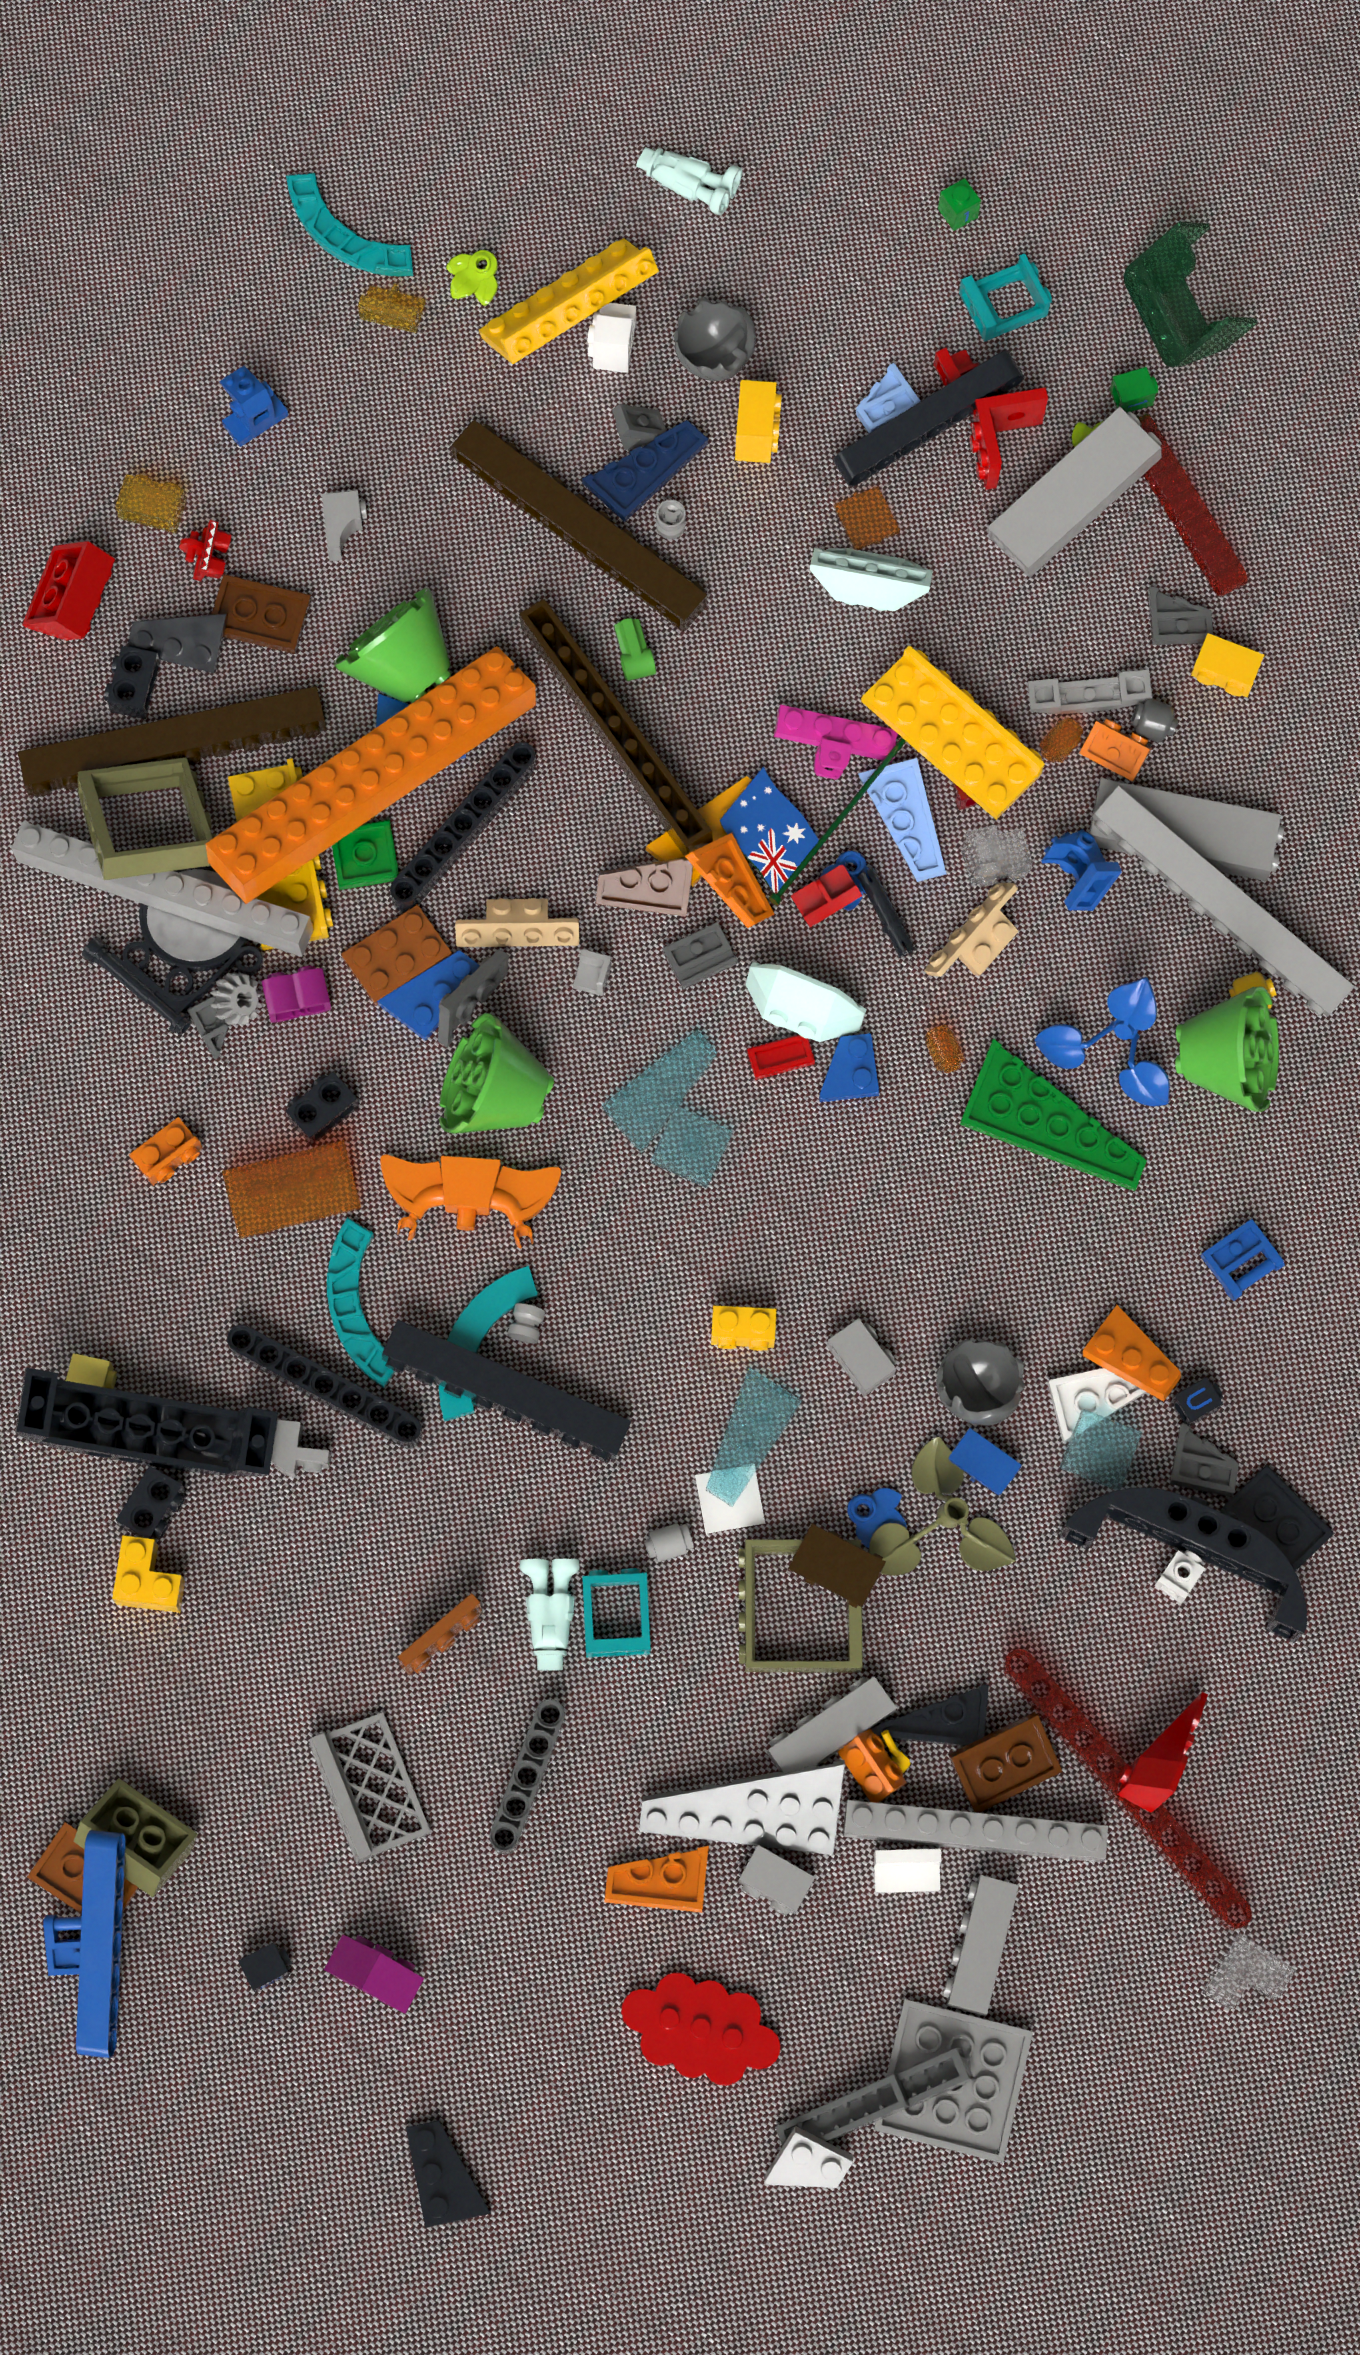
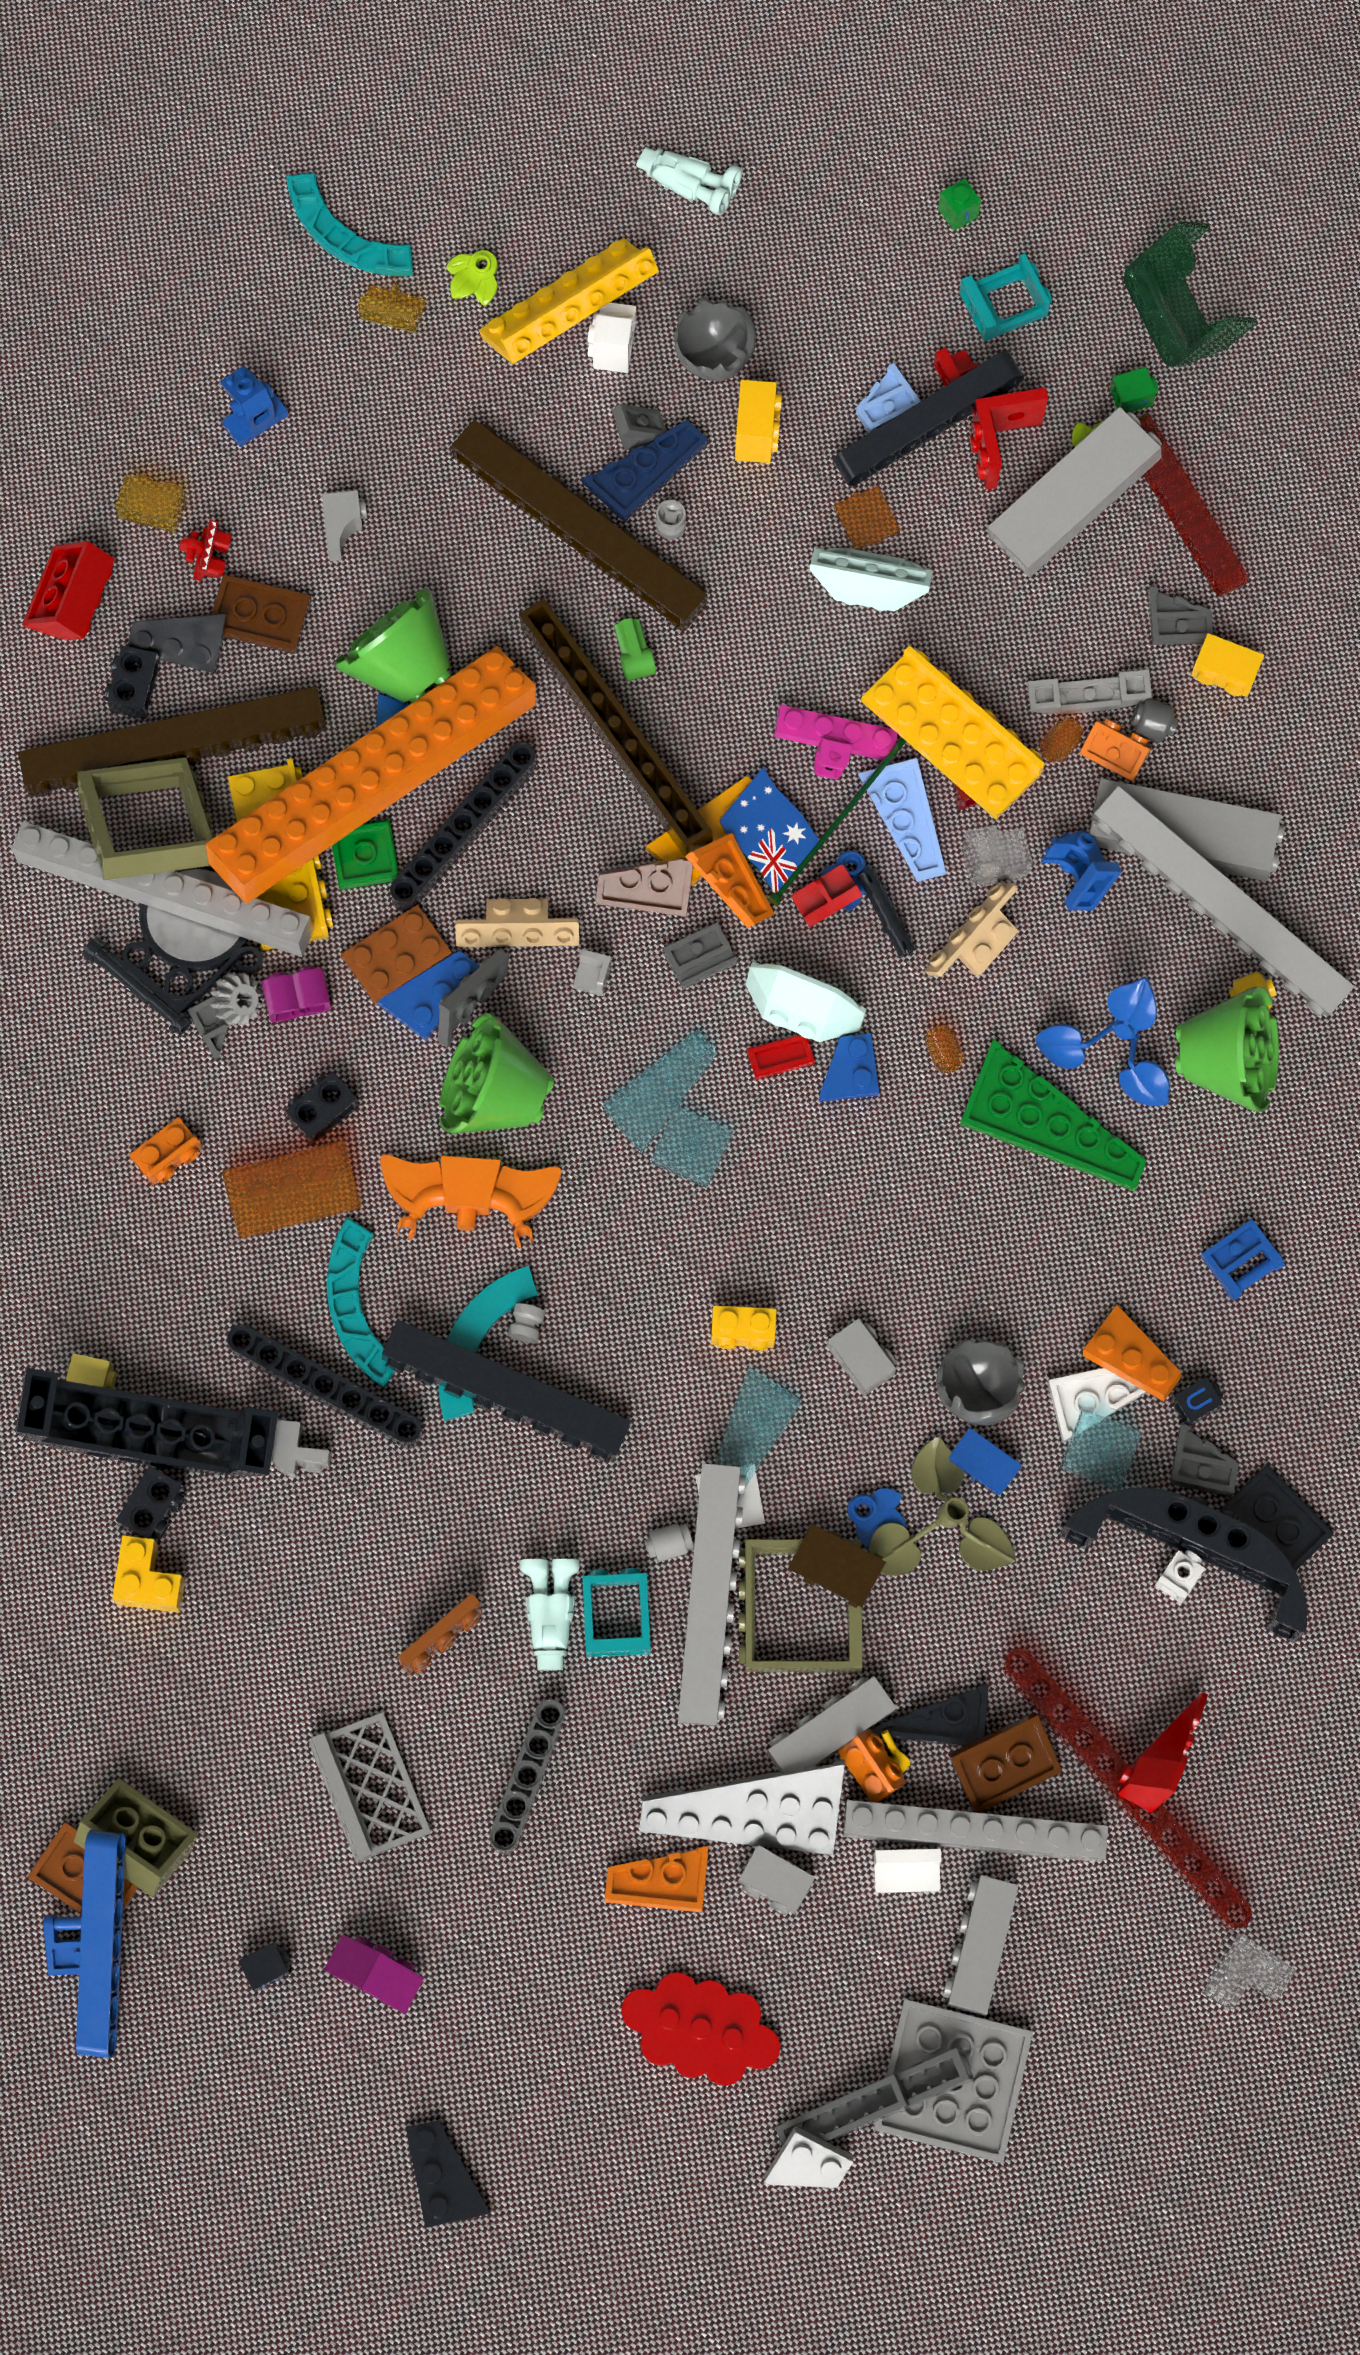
none -> light grey brick [678,1463,746,1727]

